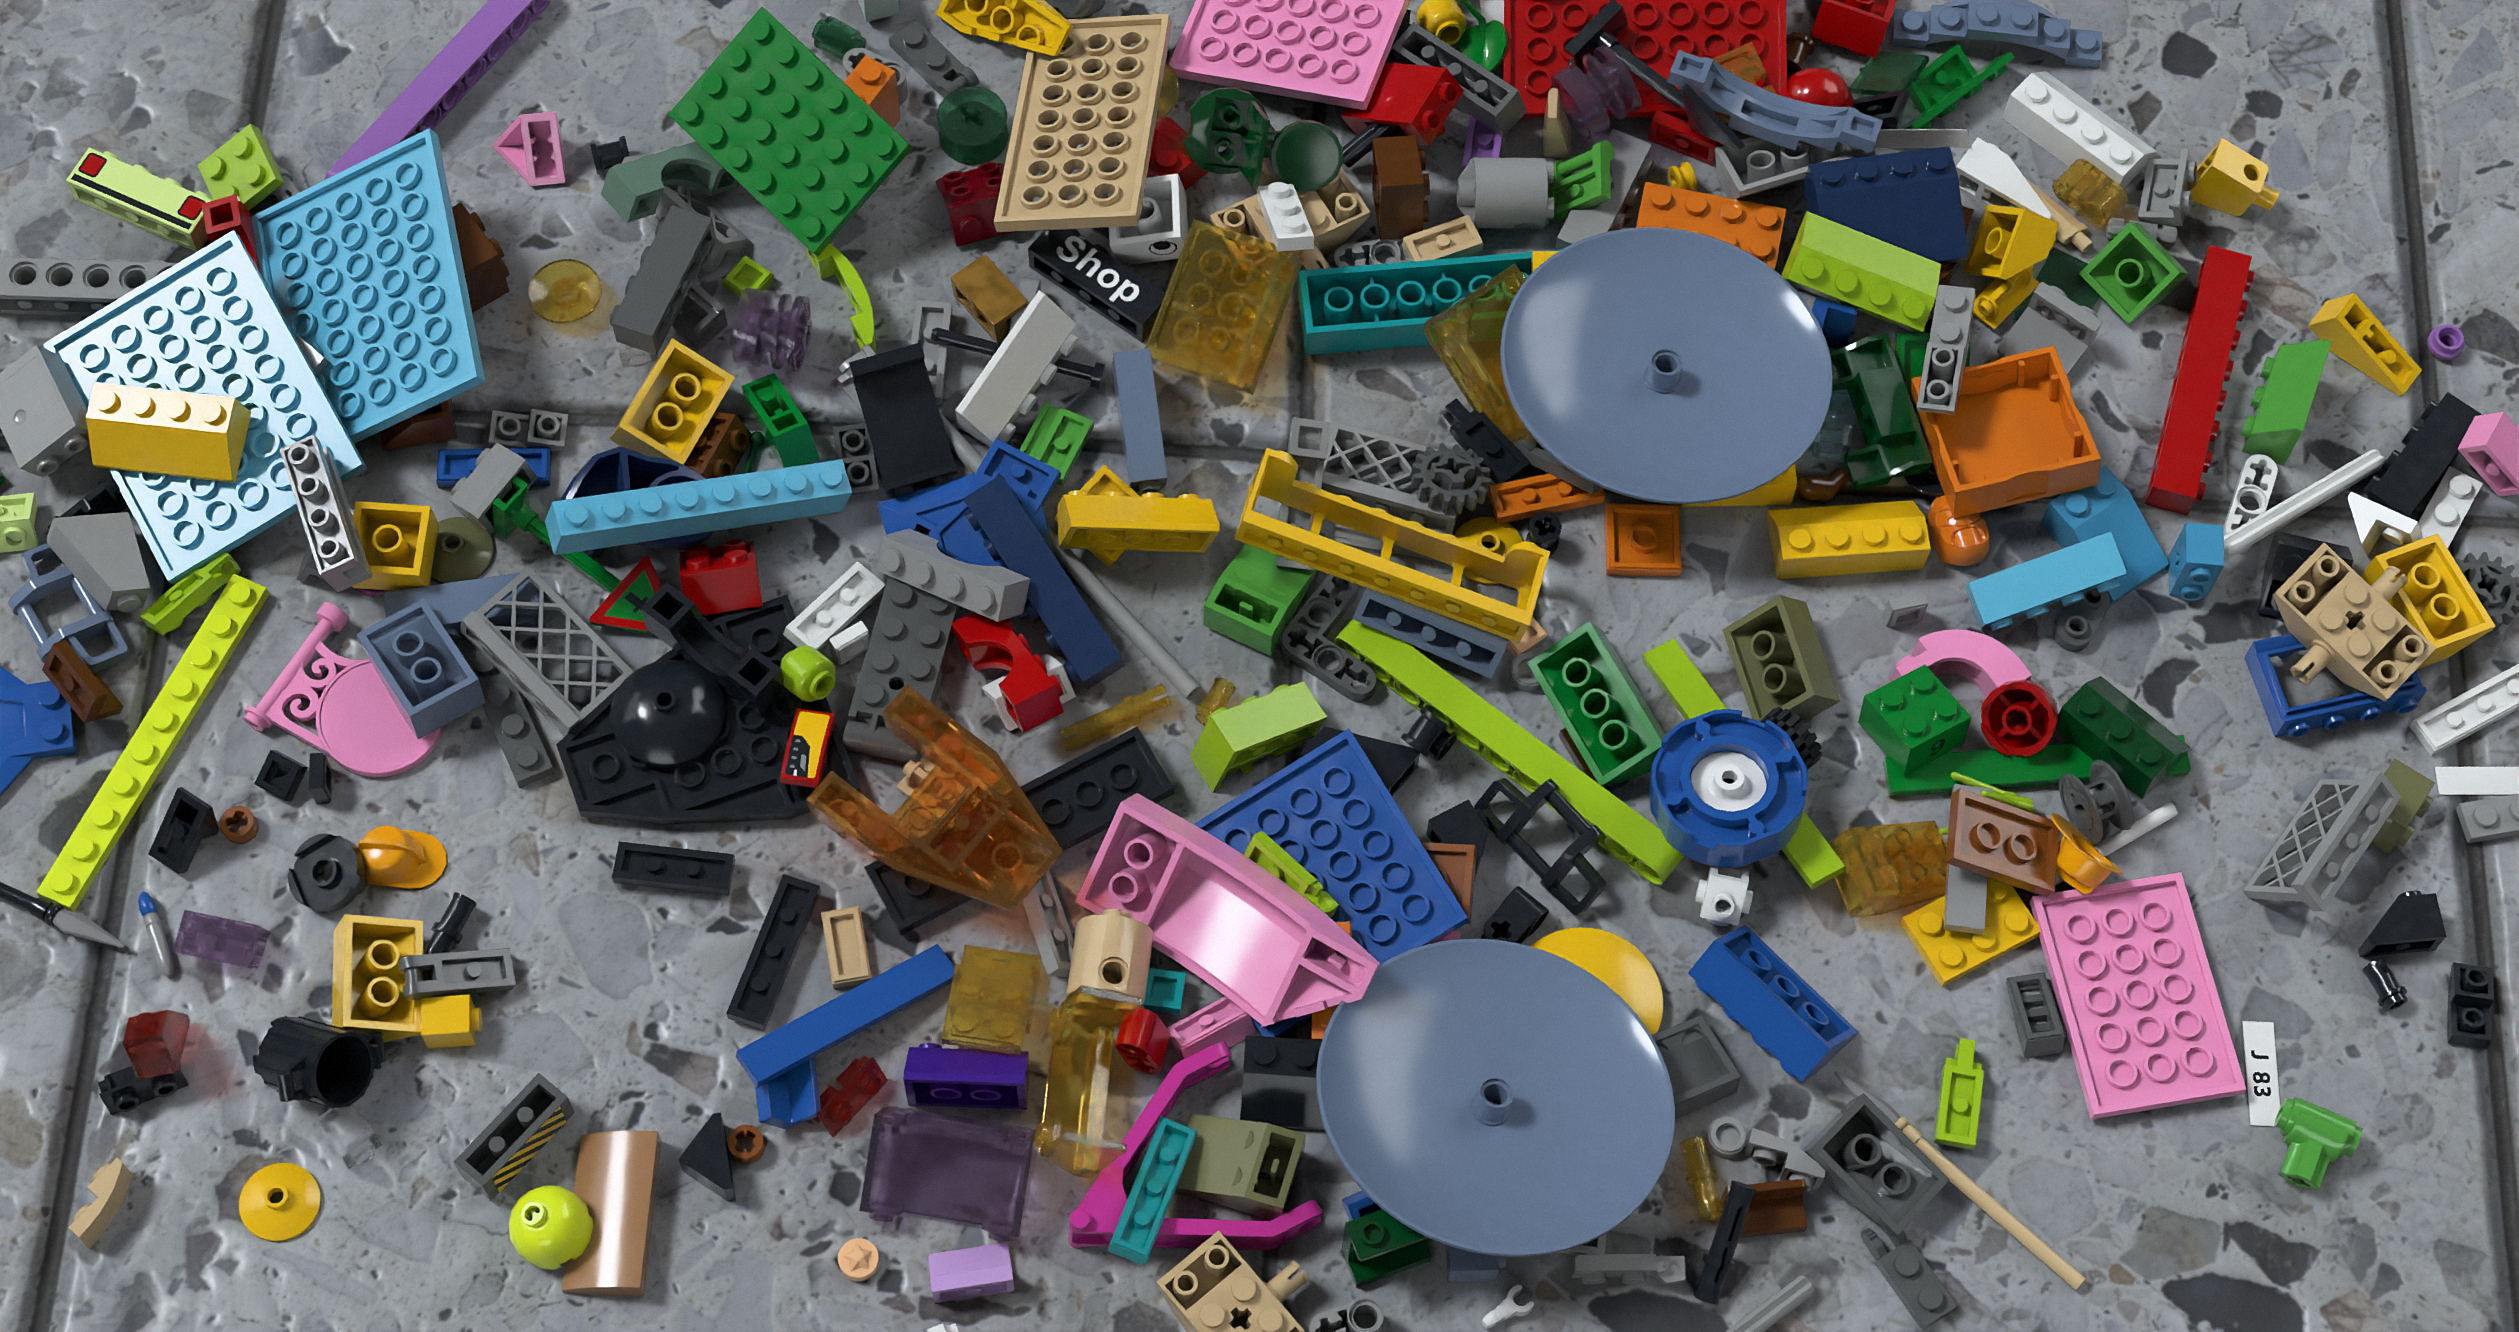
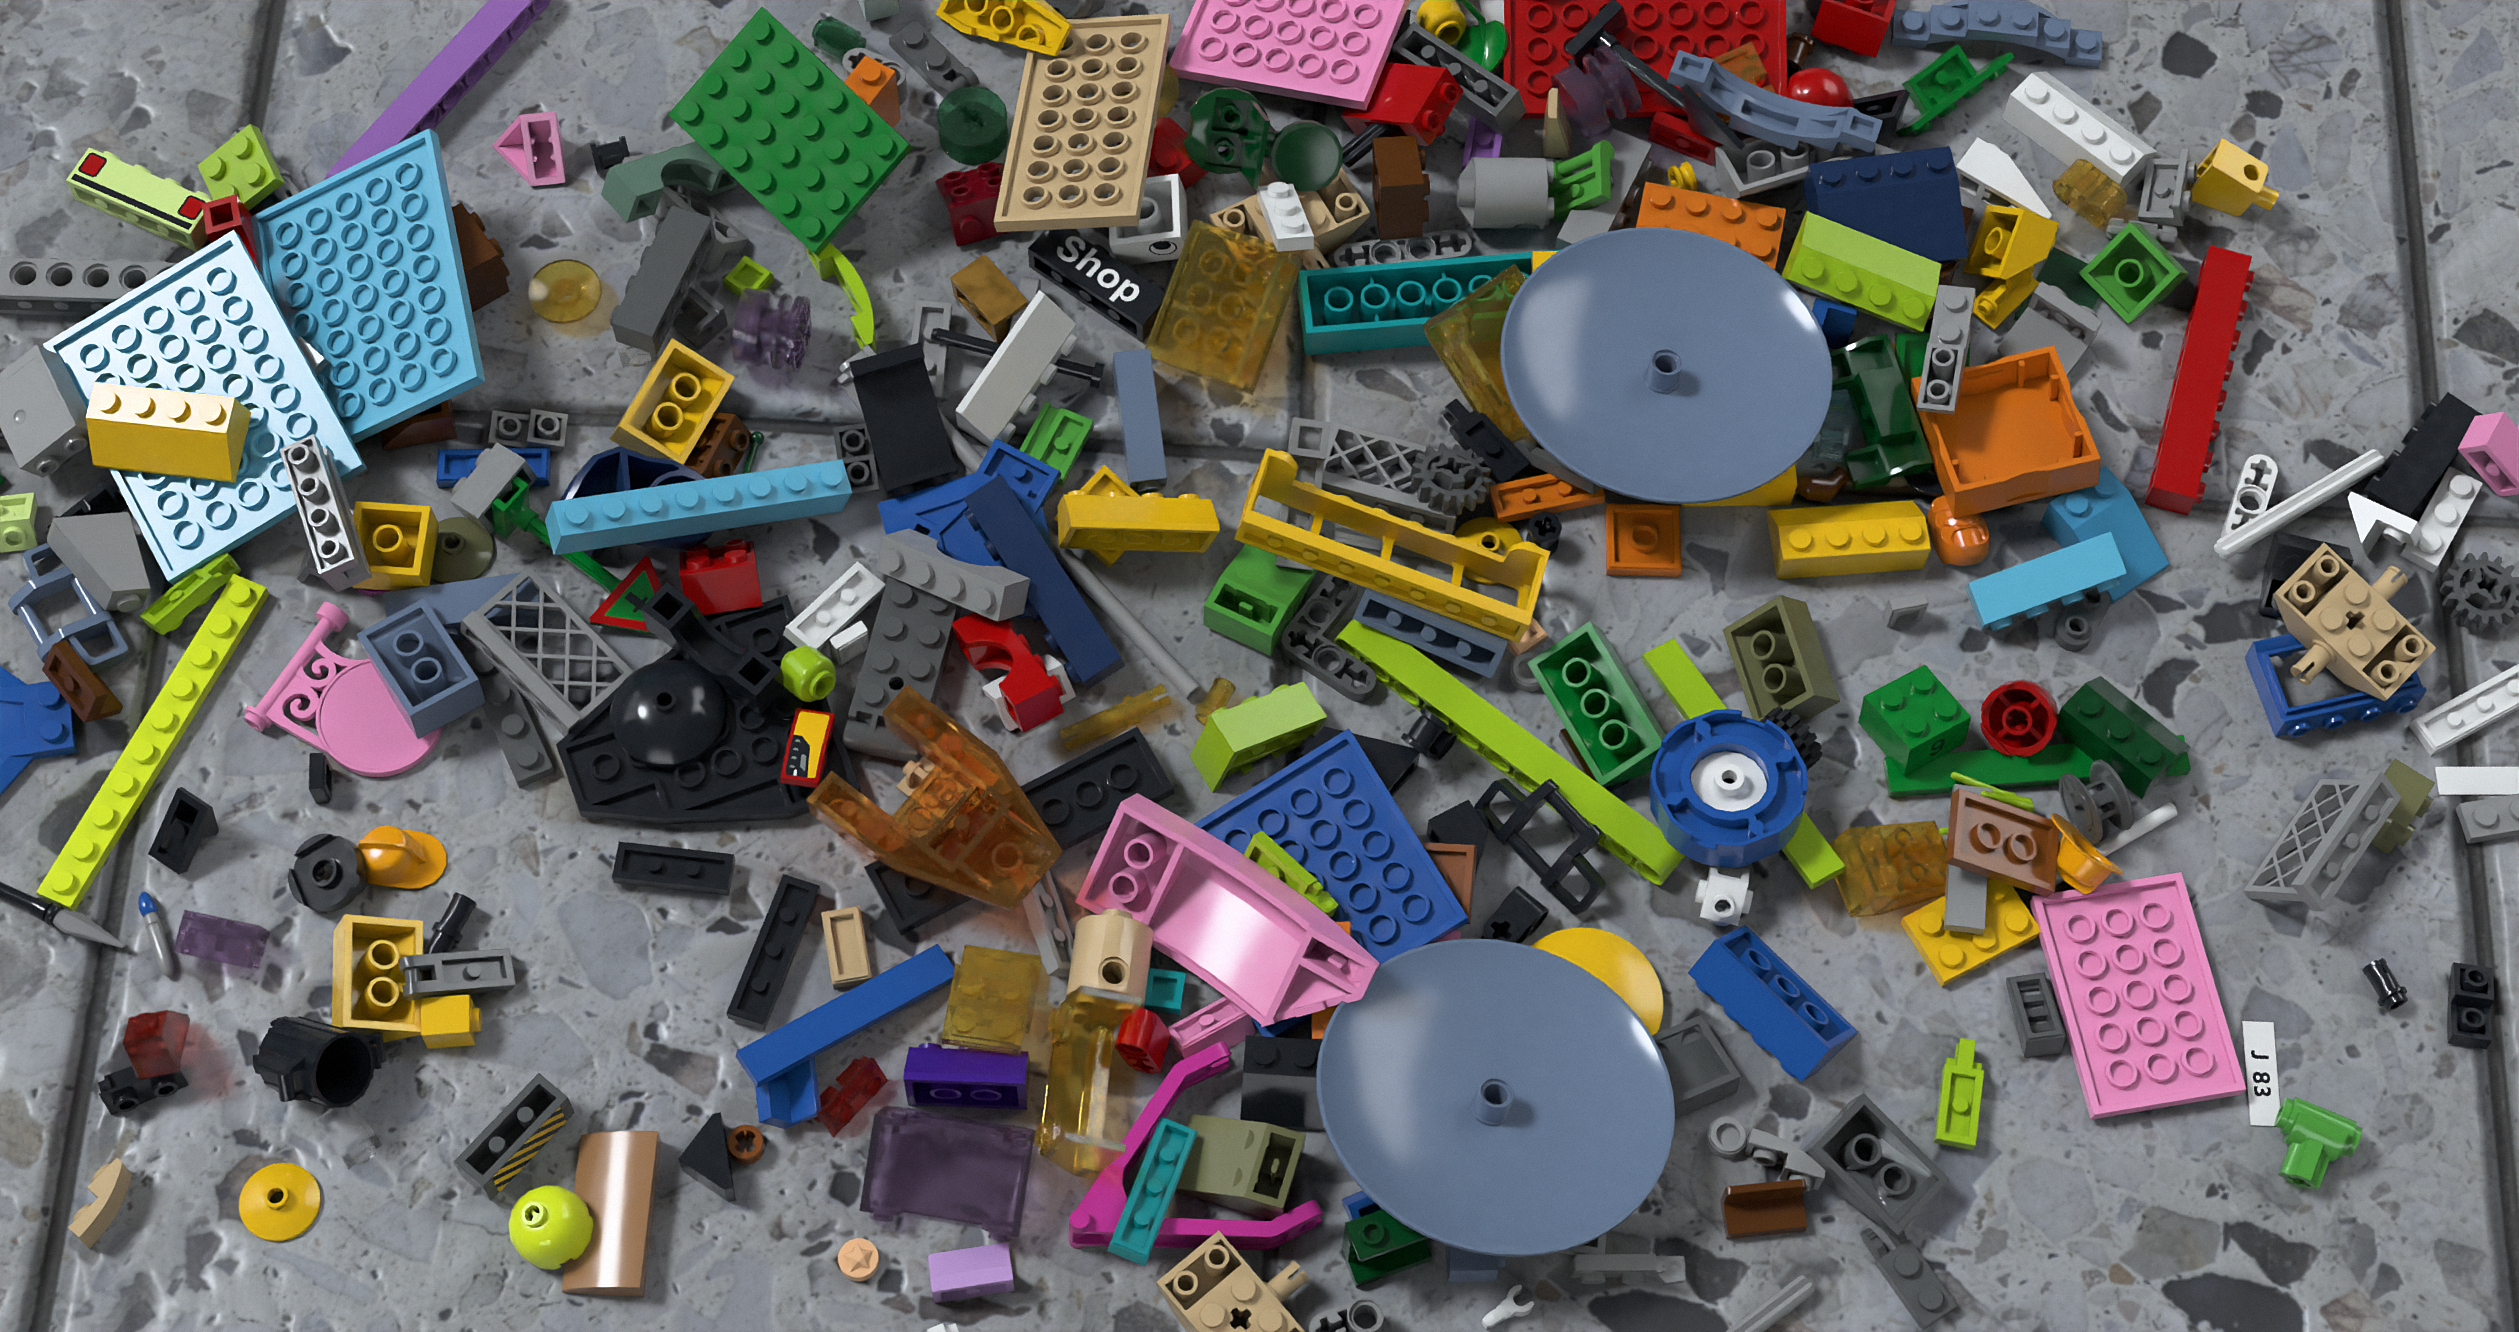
dark orange bush [219,806,259,844] -> none
black tile [254,750,308,802] -> none
green slope [741,373,820,468] -> none
tan plate [1402,215,1483,262] -> none
clear yellow pin [1680,1137,1723,1221] -> none
black pin [1693,1180,1757,1305] -> none
tan piece [1834,1071,2086,1291] -> none
clear green piece [1849,51,1930,96] -> none
white sticker [1875,129,1972,148] -> none
bright pink arch [1890,629,2032,698] -> none
tan bar [2024,176,2093,253] -> none
dark azure brick [2168,522,2224,601] -> none
bright green slope [2240,339,2332,466] -> none
yellow slope [2308,293,2422,396] -> none
black slope [2358,890,2447,957] -> none
yellow slope [2361,533,2495,670] -> none
medium lavender plate [2427,324,2465,360] -> none

